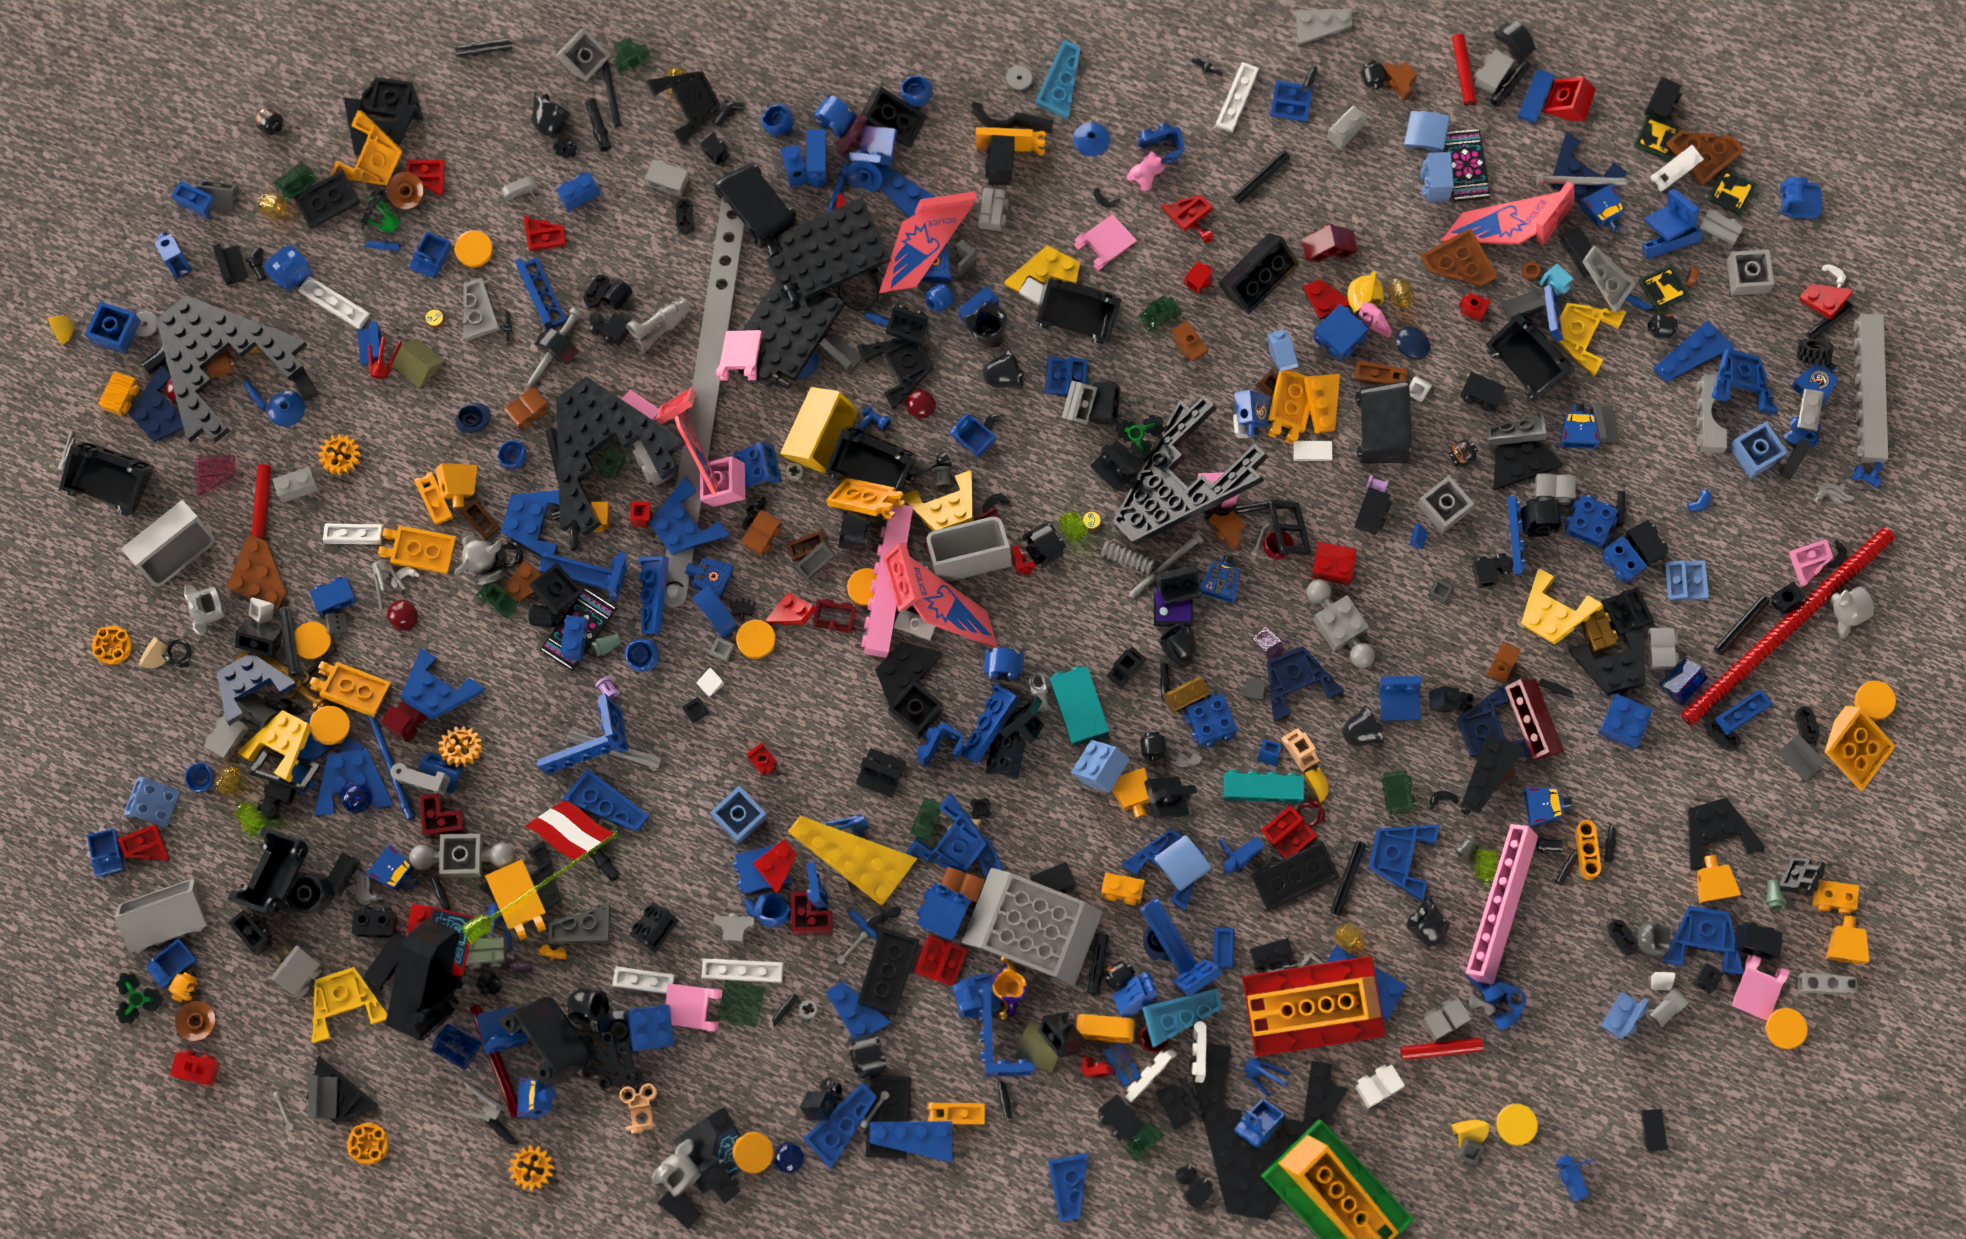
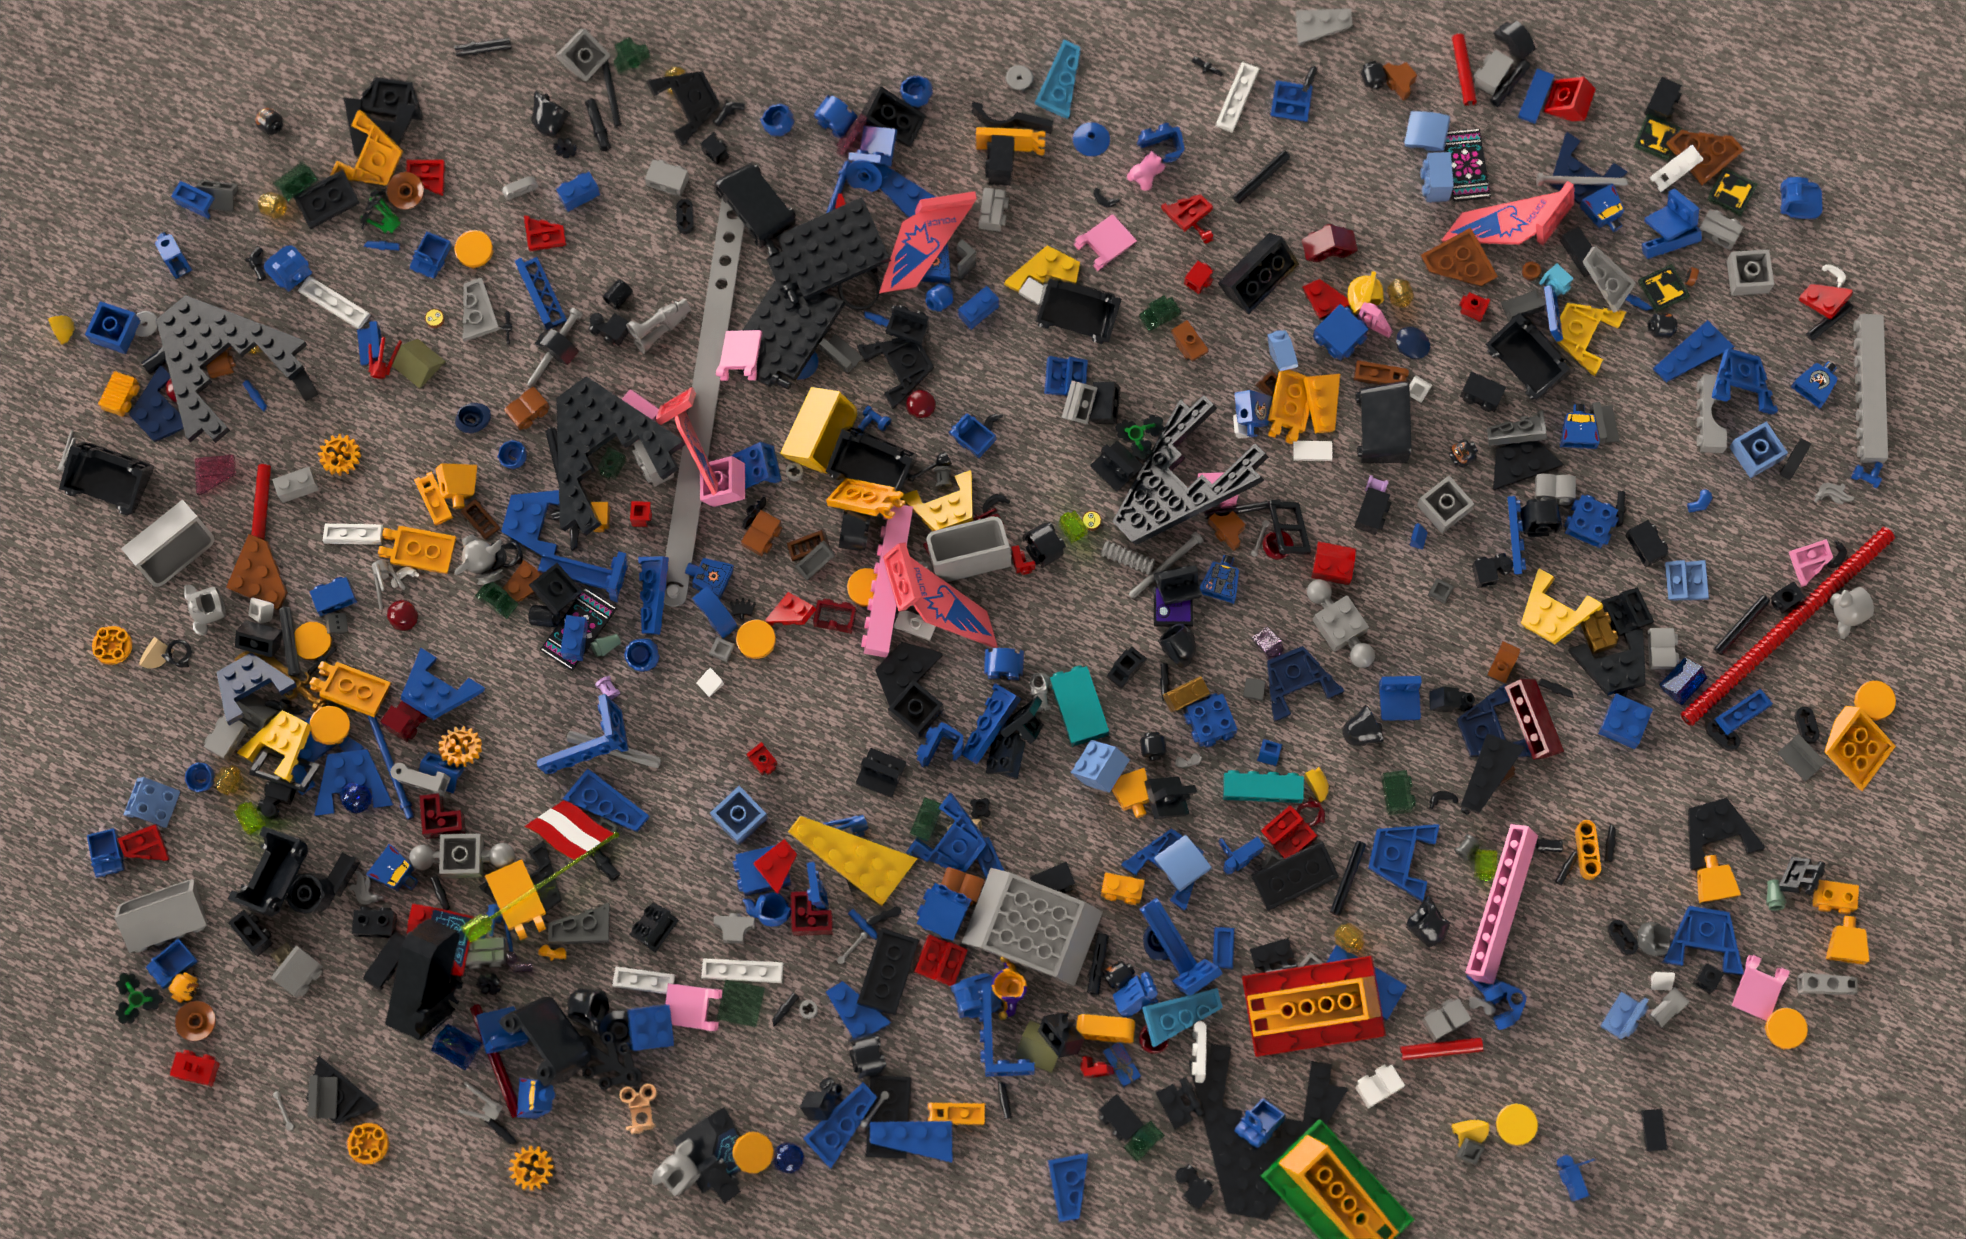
black panel [213,243,248,285] -> none
blue dish [267,391,305,427] -> none
yellow wing [311,967,387,1044] -> none
black beam [583,274,611,308] -> none
blue wing [649,477,730,555] -> none
black tile [657,1190,702,1230] -> none
black tile [682,697,709,724] -> none
blue torso [781,145,808,188] -> none
blue brick [806,129,827,188] -> none
black piece [964,301,1008,347] -> none
black piece [983,349,1024,389] -> none
white wing [1125,1049,1177,1102] -> none
blue plant [1243,1057,1290,1097] -> none
light nougat brick [1281,728,1320,773] -> none
light grey brick [1327,105,1367,150] -> none
blue torso [1523,787,1572,828] -> none
blue brick [1602,536,1647,584] -> none
black brick [1734,922,1783,960] -> none
blue plate [1783,417,1820,448] -> none
black tyre [1797,338,1834,366] -> none
light grey brick [1797,389,1824,432] -> none

